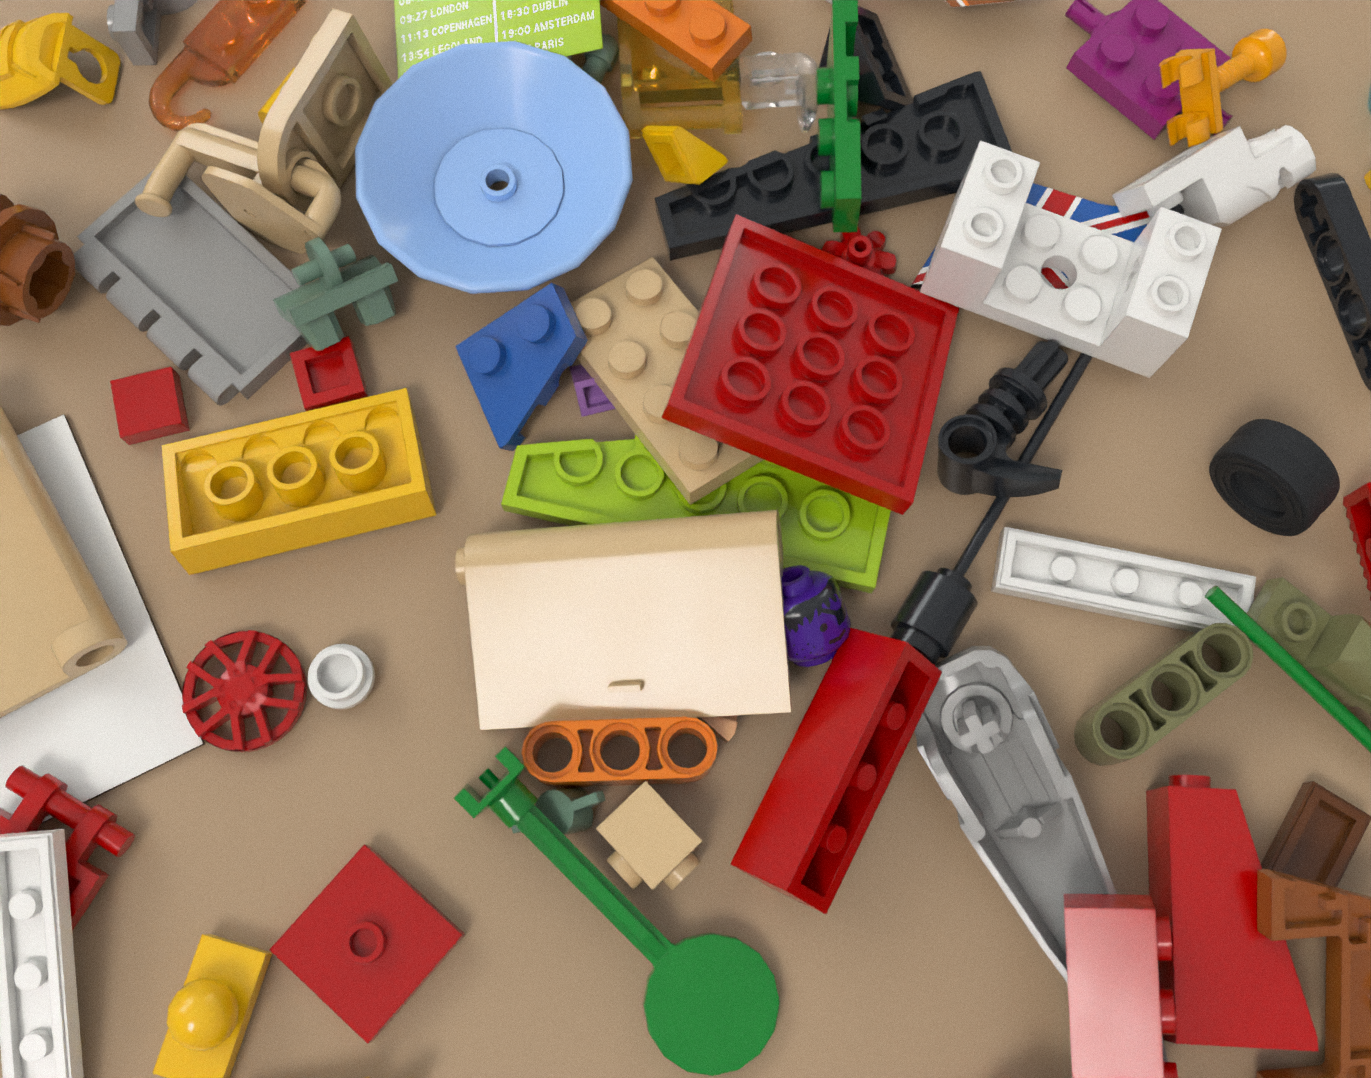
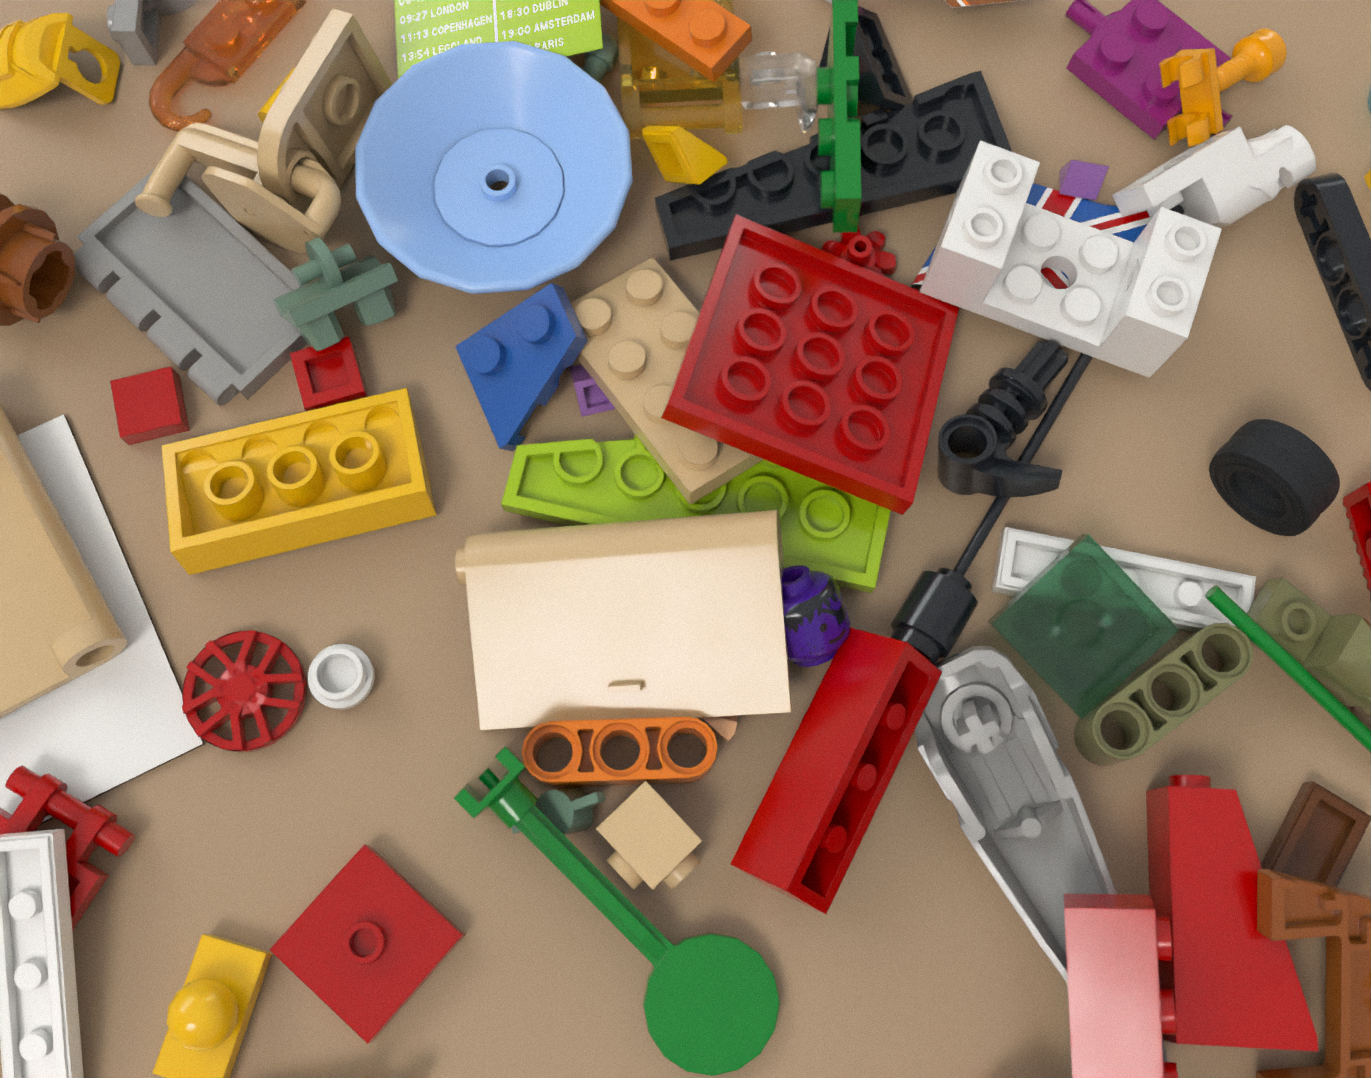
none -> clear green plate [987,533,1179,719]
none -> medium lavender piece [1059,160,1109,200]

